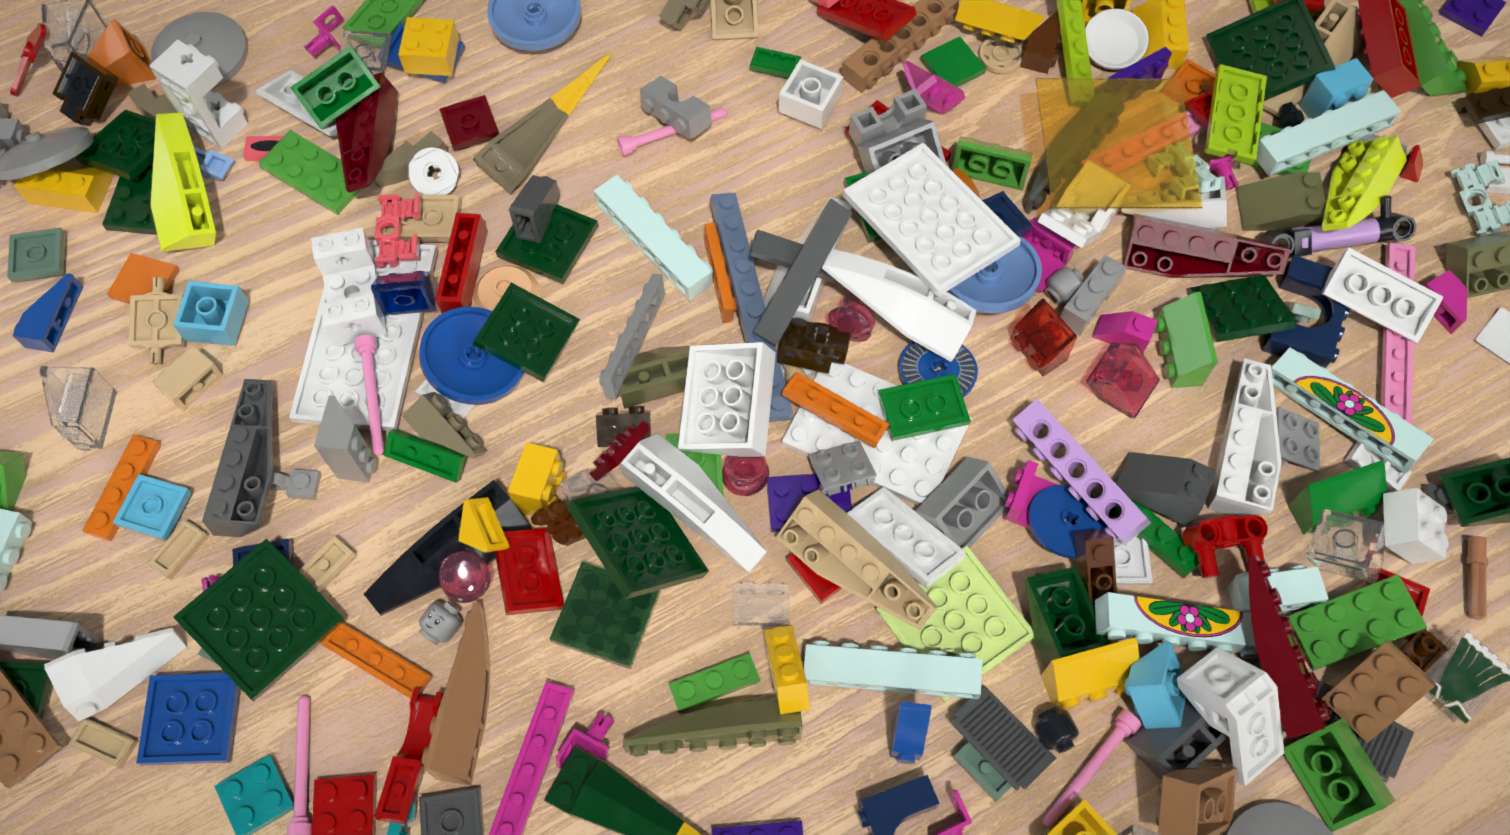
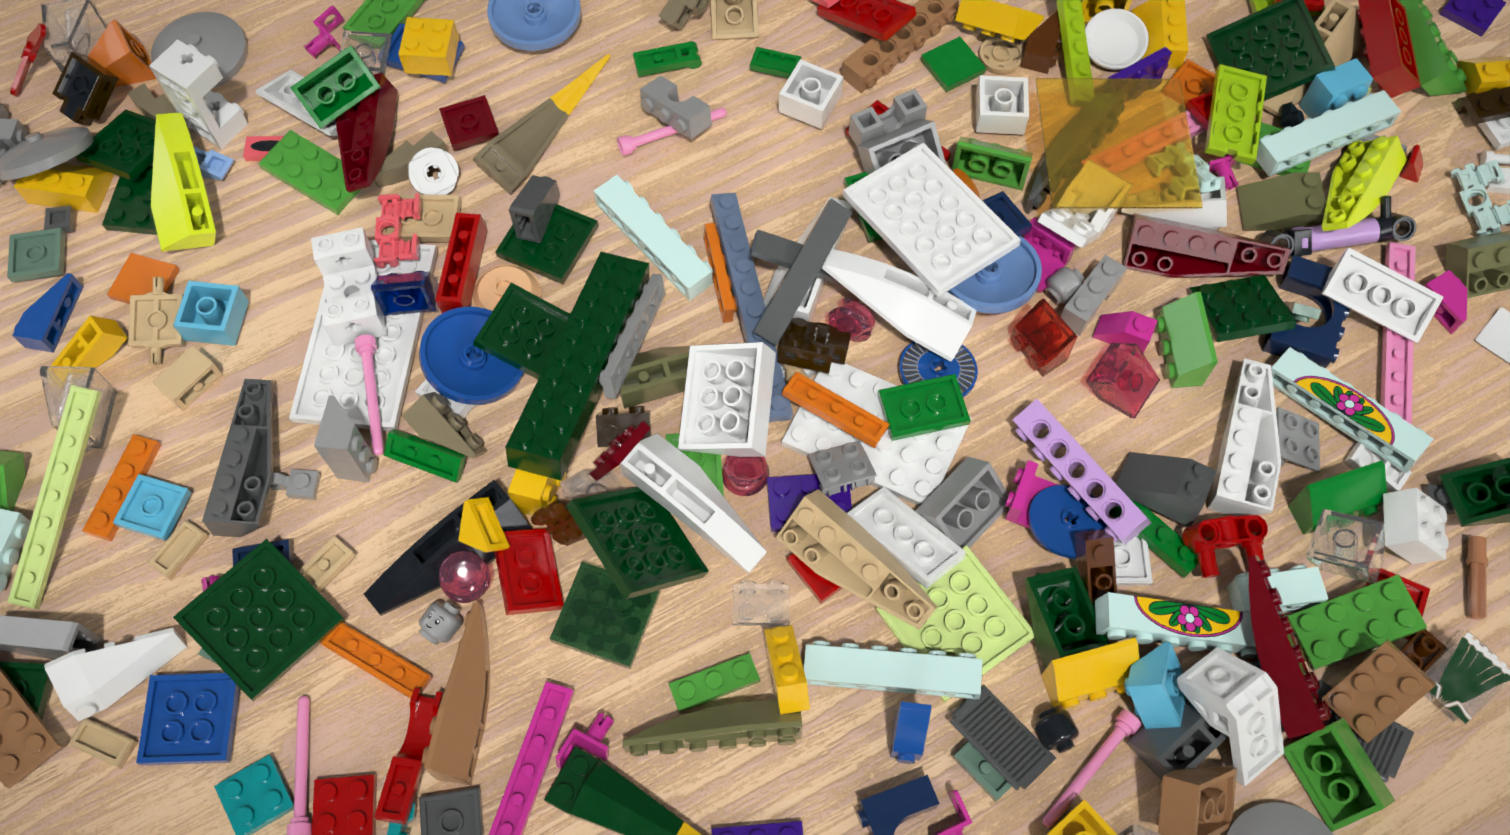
dark pink bracket [903,61,966,115] -> none
none -> yellowish green tile [7,385,102,609]
none -> dark grey plate [44,205,75,233]
none -> yellow slope [45,315,128,391]
none -> dark green brick [505,252,649,481]
none -> green plate [633,41,702,77]
none -> white brick [976,75,1029,135]

